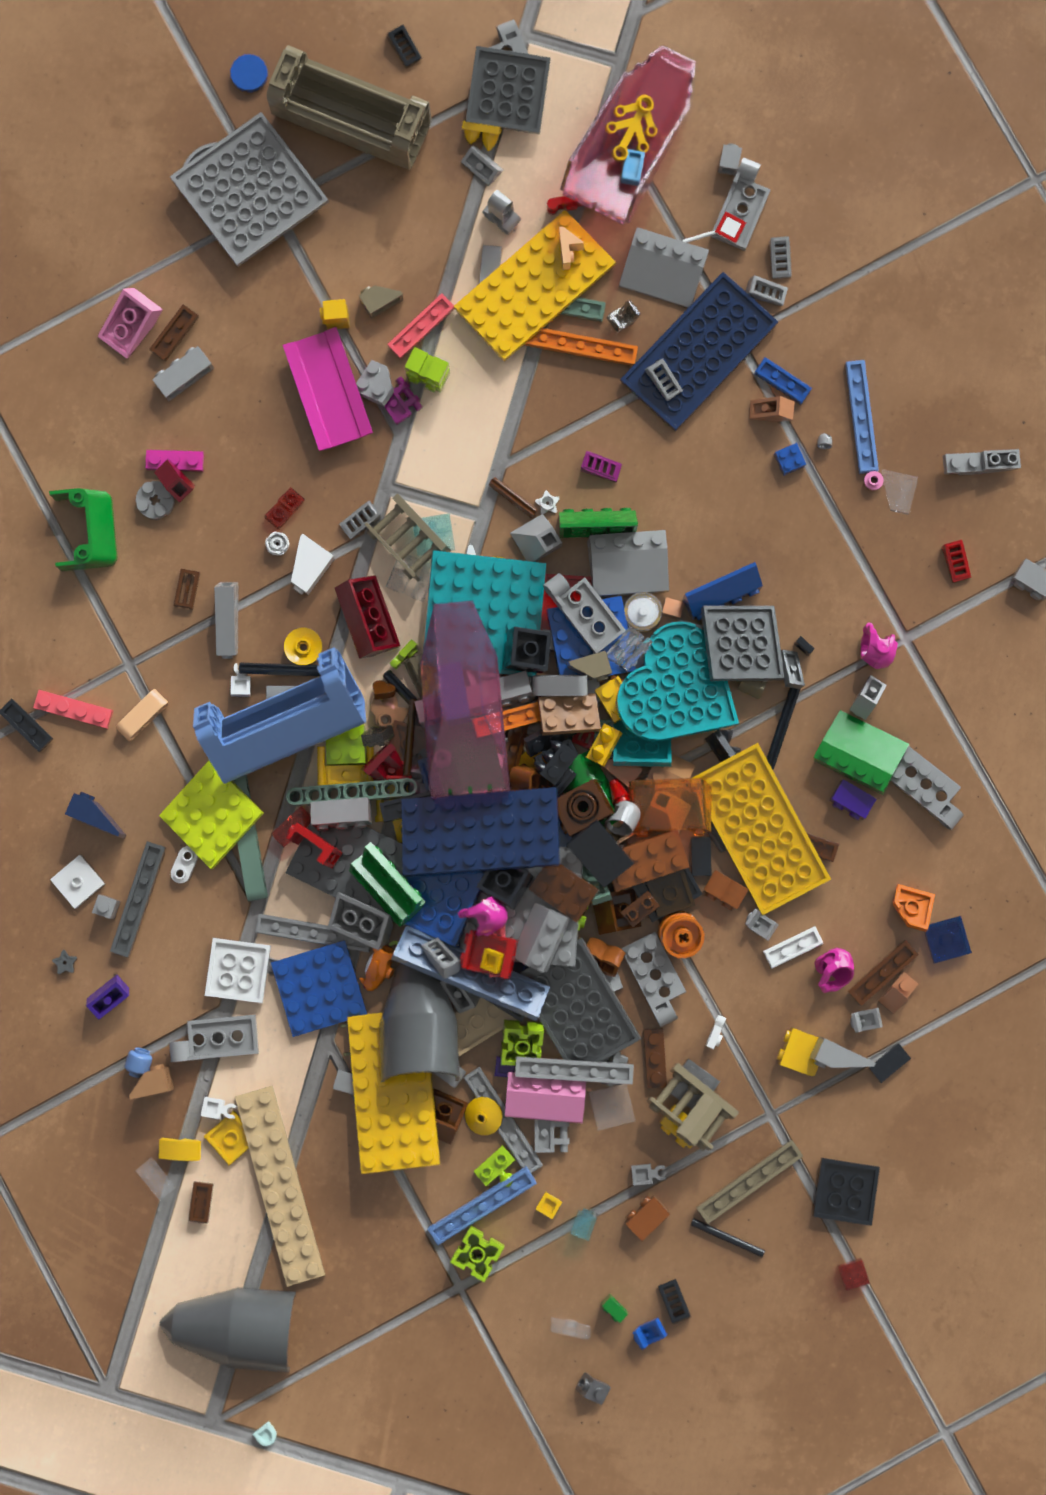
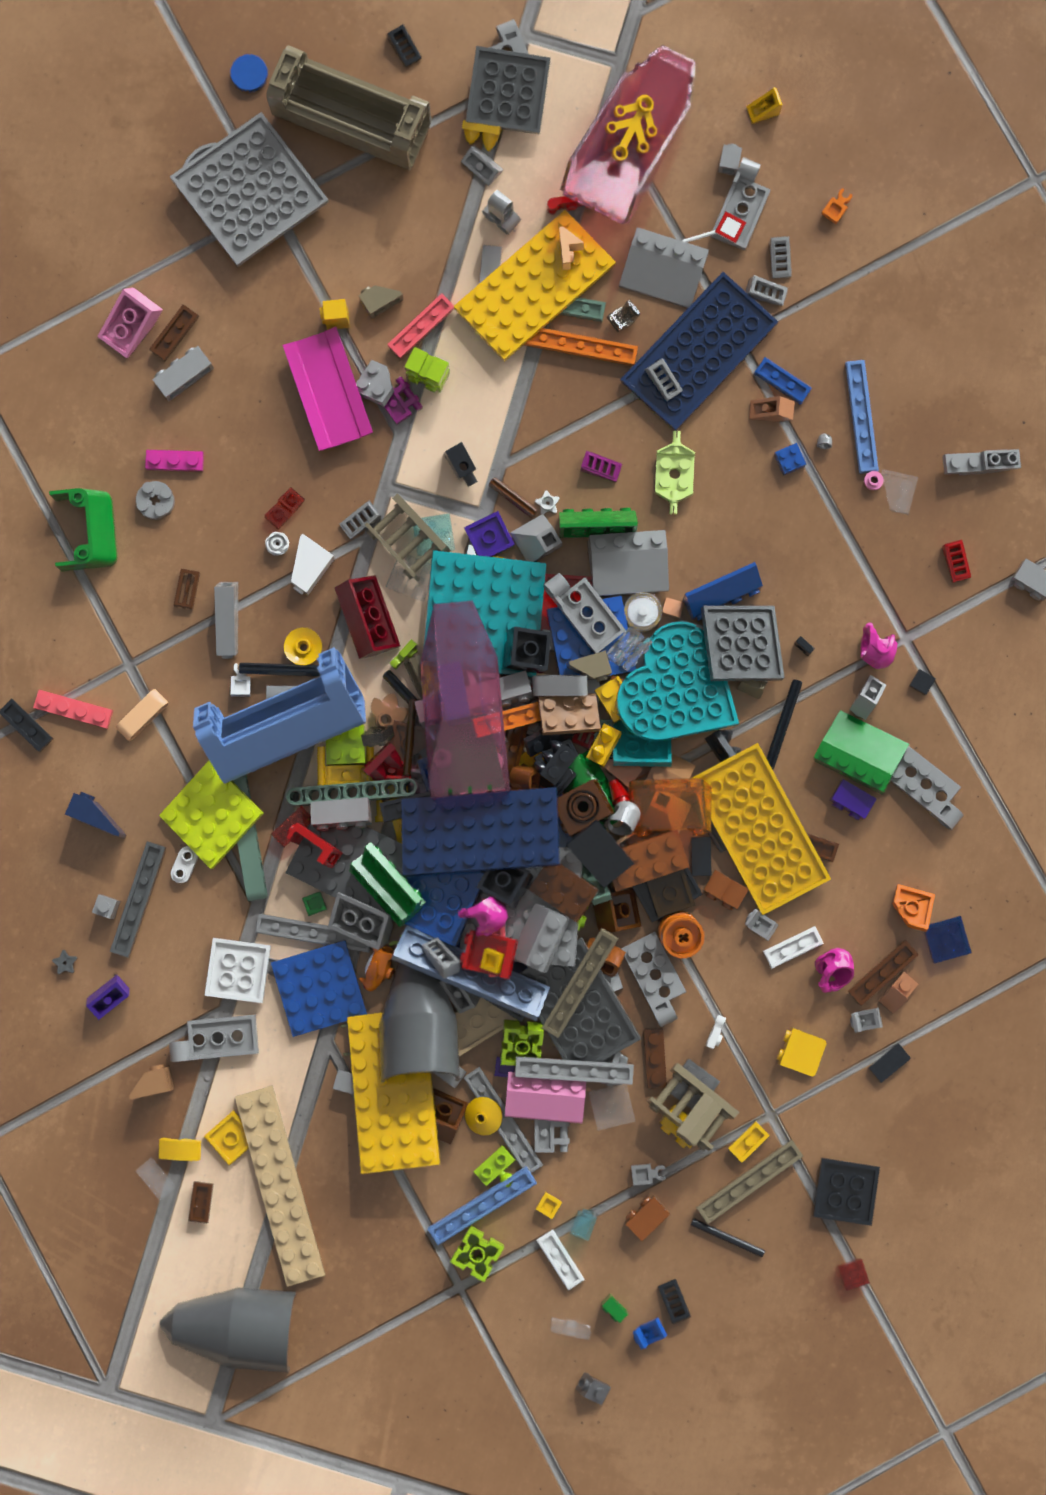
white plate [50,855,105,909] -> none
medium blue head [124,1047,153,1078] -> none
dark red slope [154,459,195,503] -> none
white plate [201,1097,237,1120] -> none
light aqua tile [252,1421,277,1446] -> none
reddish brown tile [373,680,396,700] -> none
dark azure tile [621,149,645,186] -> none
reddish brown hips [621,891,660,927] -> none
dark grey plate [781,650,805,689] -> none
light grey slope [809,1036,876,1068] -> none
none -> green tile [302,891,327,916]
none -> black torso [444,442,478,487]
none -> dark purple plate [464,511,515,557]
none -> white tile [536,1229,585,1290]
none -> dark tan plate [542,928,619,1038]
none -> yellowish green plate [655,431,695,515]
none -> yellow plate [728,1121,770,1163]
none -> yellow slope [746,88,782,123]
none -> orange plate [821,188,853,224]
none -> black tile [909,669,936,695]

